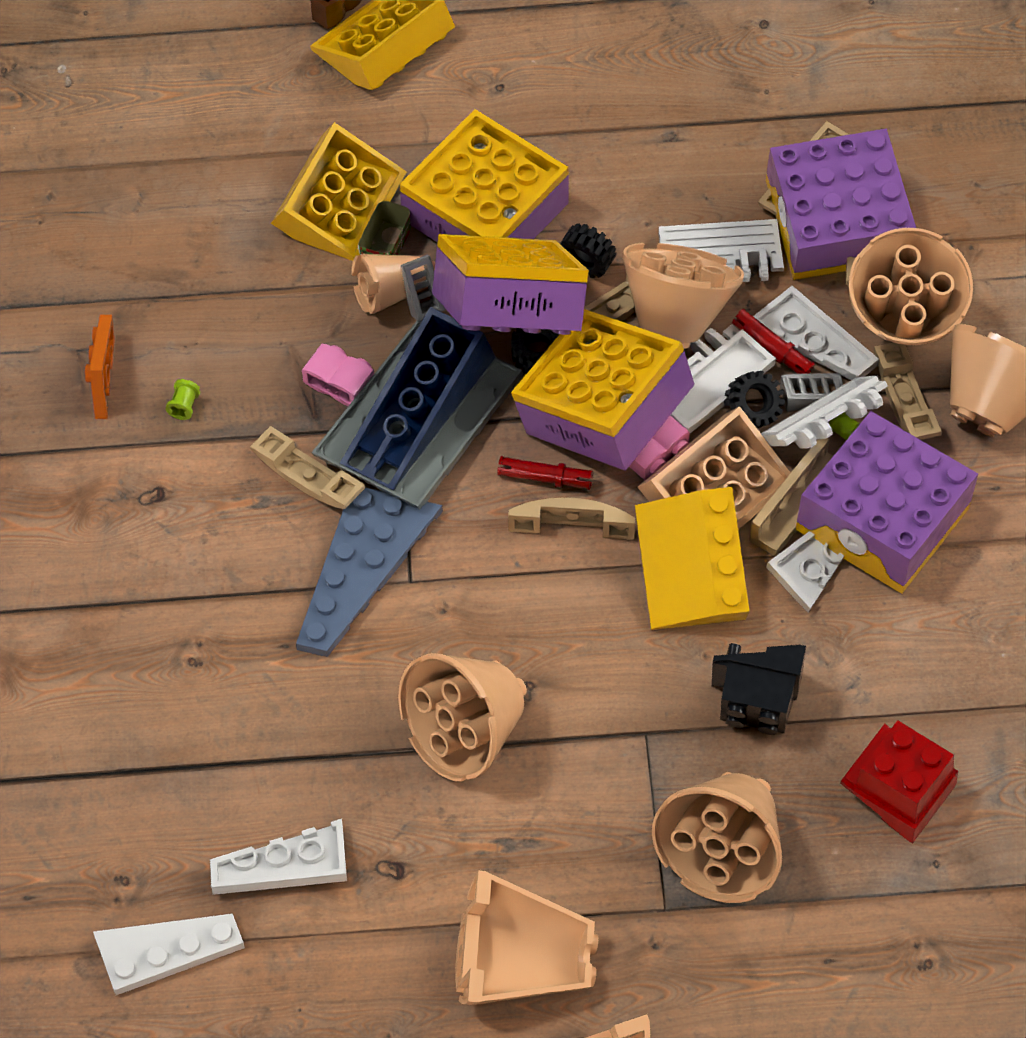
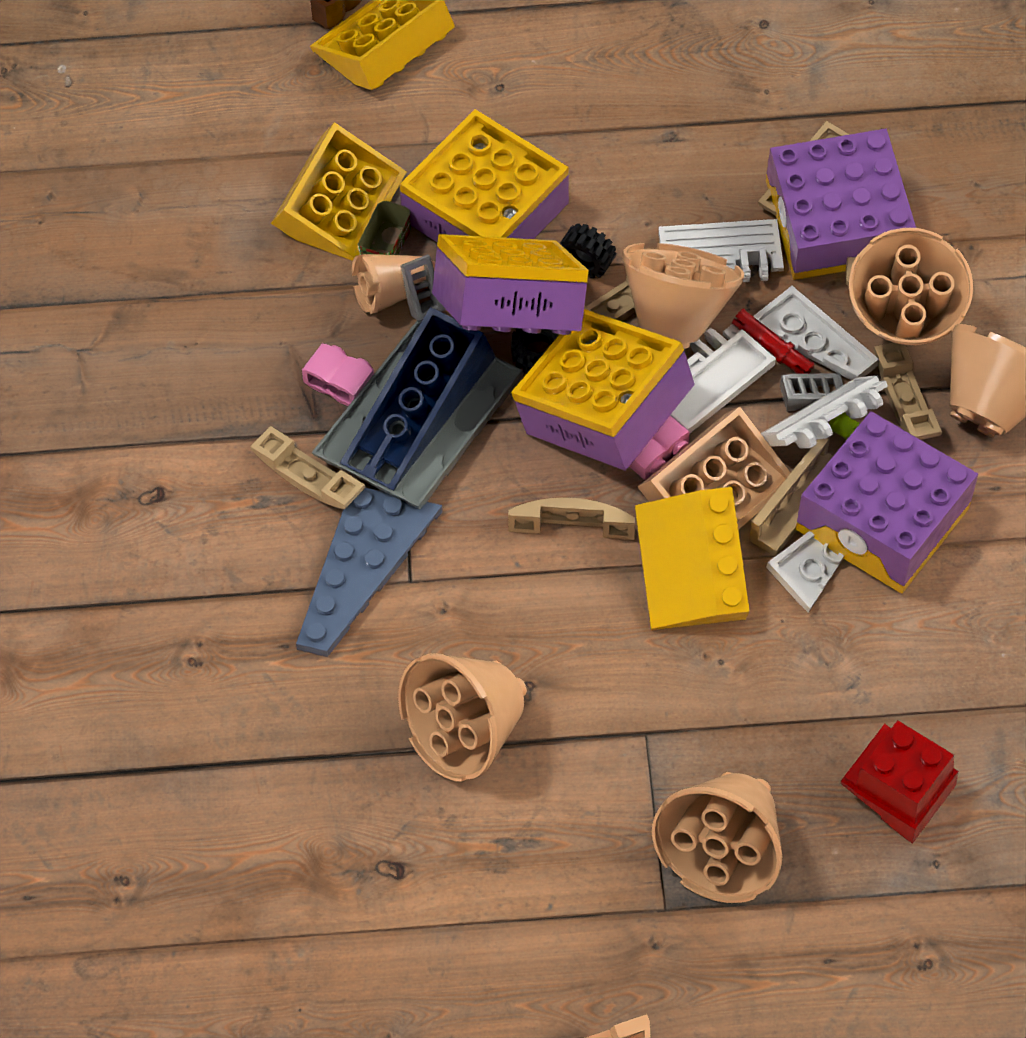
orange wing [85,315,115,419] -> none
white wing [93,914,245,995] -> none
lime bush [165,379,201,420] -> none
white wing [210,819,347,895] -> none
light nougat cone [455,870,598,1005] -> none
red pin [497,456,593,490] -> none
black piece [711,643,806,735] -> none
black tyre [724,371,785,428] -> none

